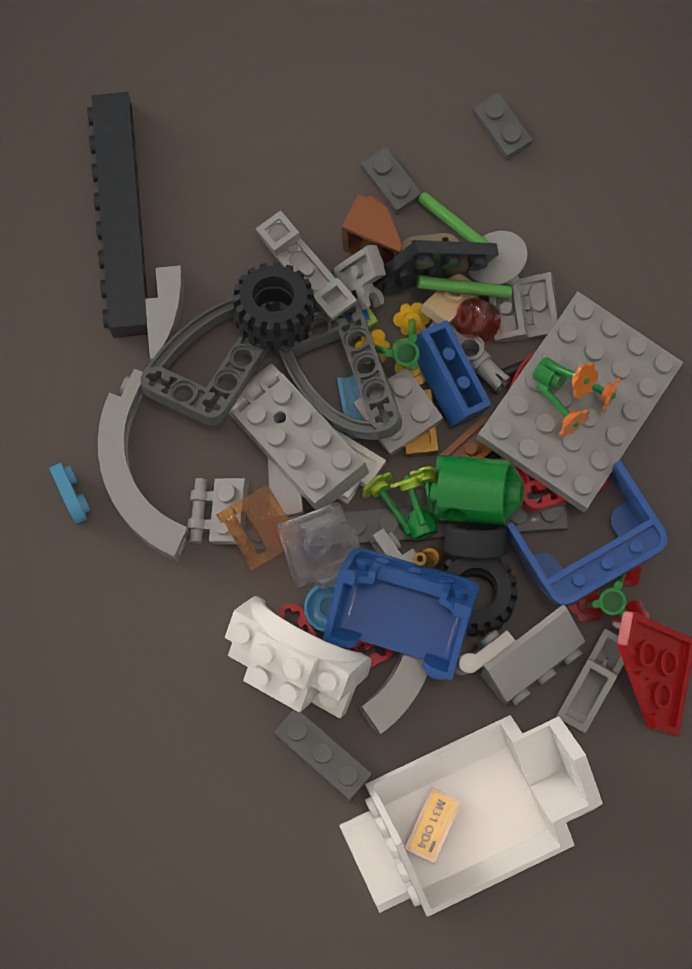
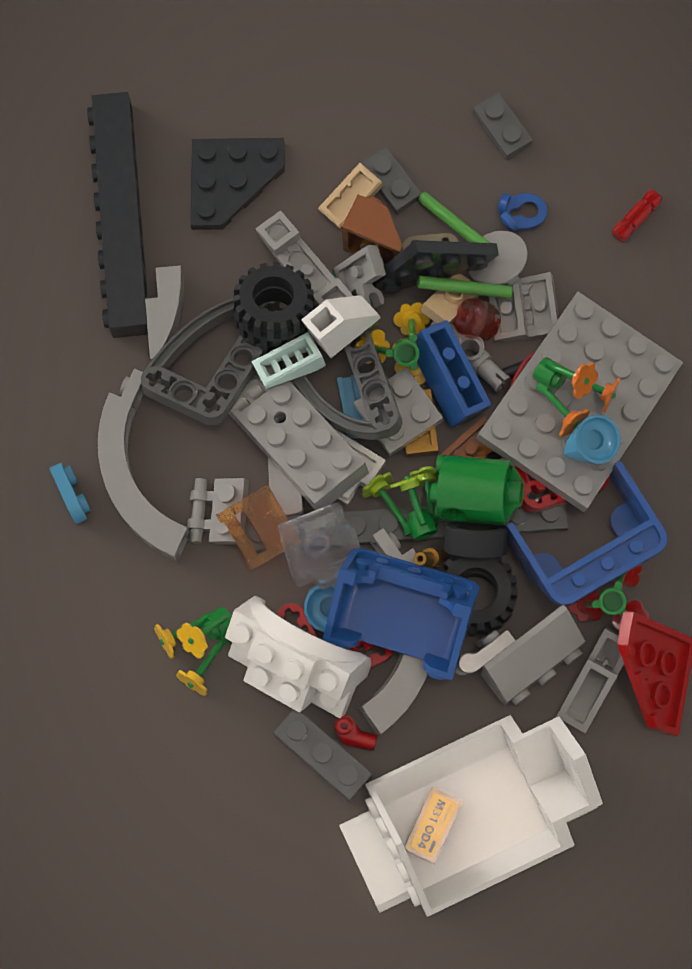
none -> plant [154,607,232,696]
none -> black plate [191,138,285,230]
none -> light aqua slope [251,332,326,389]
none -> white slope [302,295,381,358]
none -> tan plate [318,163,384,231]
none -> red arm [334,715,377,751]
none -> blue piece [498,193,548,232]
none -> dark azure piece [563,414,621,464]
none -> red axle [612,189,662,242]

